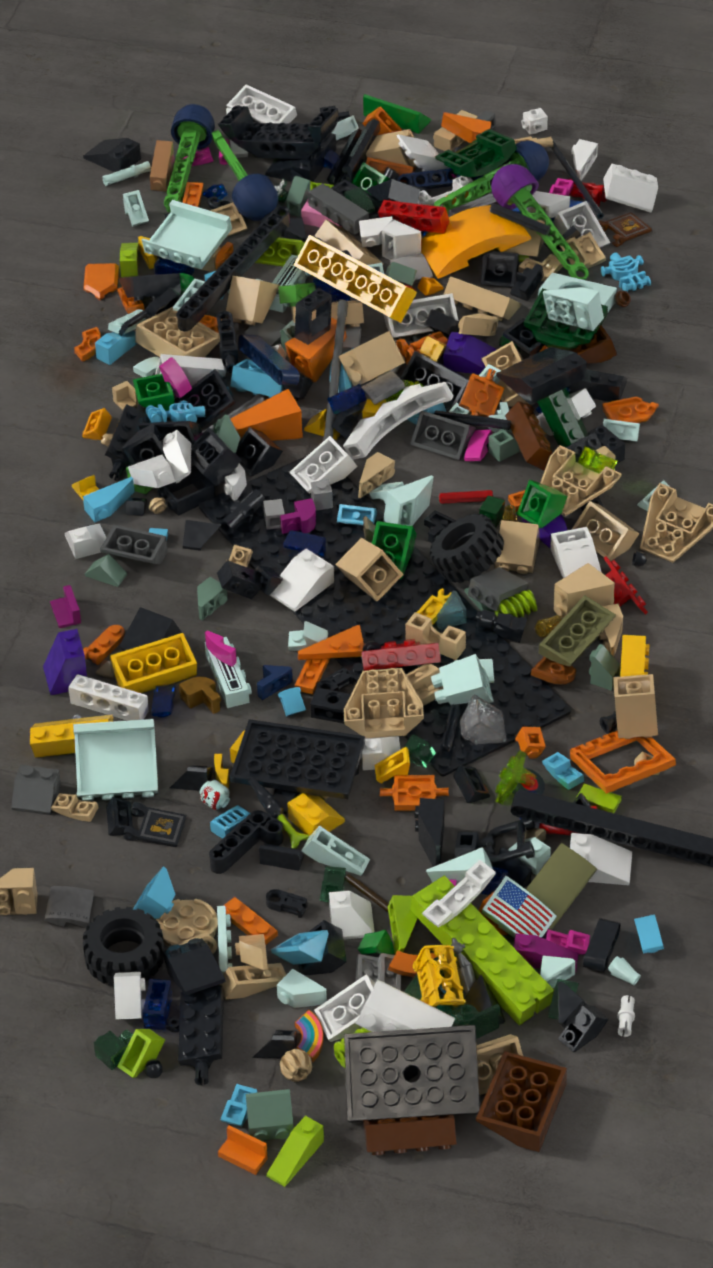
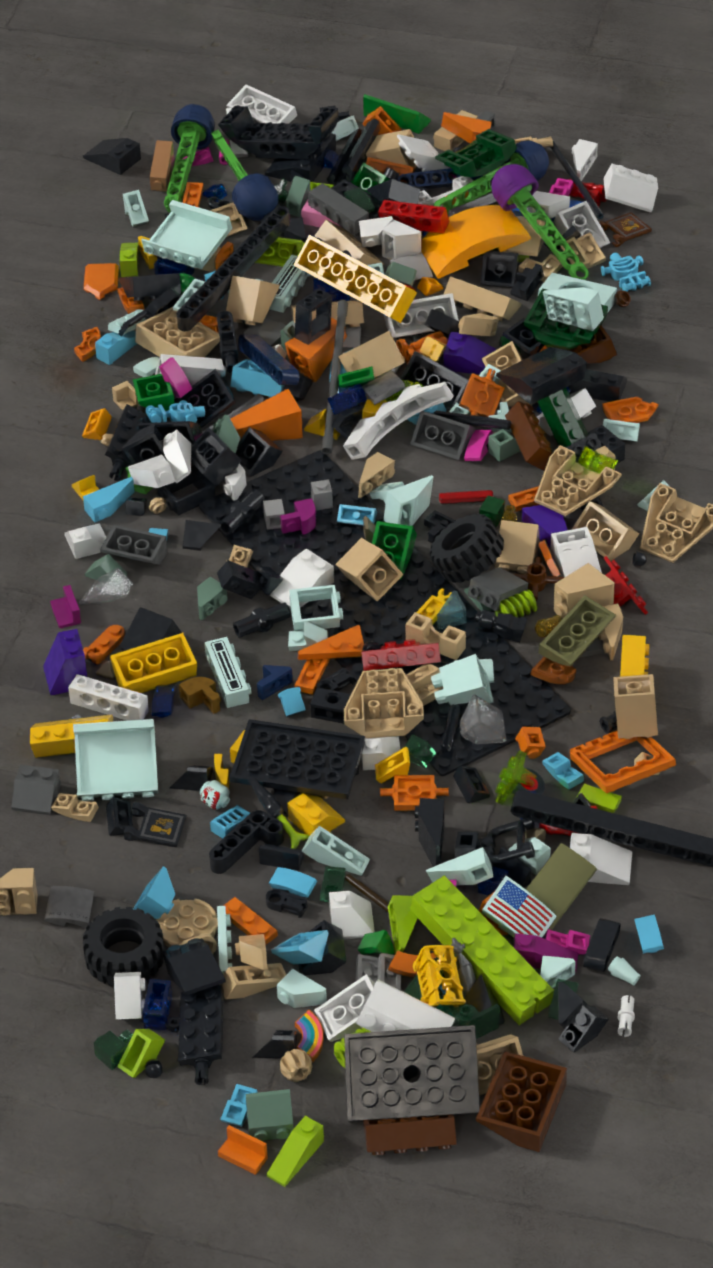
light aqua pin [102,161,151,186] -> none
dark pink slope [205,630,237,667] -> none
bright green brick [278,283,316,306] -> none
clear blue panel [283,530,326,556] -> none
white slope [290,436,358,493] -> none
white slope [422,860,496,927] -> none
black axle [490,203,550,235] -> none
green slope [517,480,568,528] -> none
white brick [521,108,548,134] -> none
sand green slope [589,644,620,691] -> none
none -> clear slope [78,568,133,605]
none -> black piece [233,602,291,638]
none -> medium azure slope [269,867,317,897]
none -> light aqua window [289,585,343,631]
none -> green slope [338,366,375,388]
none -> reddish brown bar [511,557,565,601]
none -> orange tile [538,540,561,576]

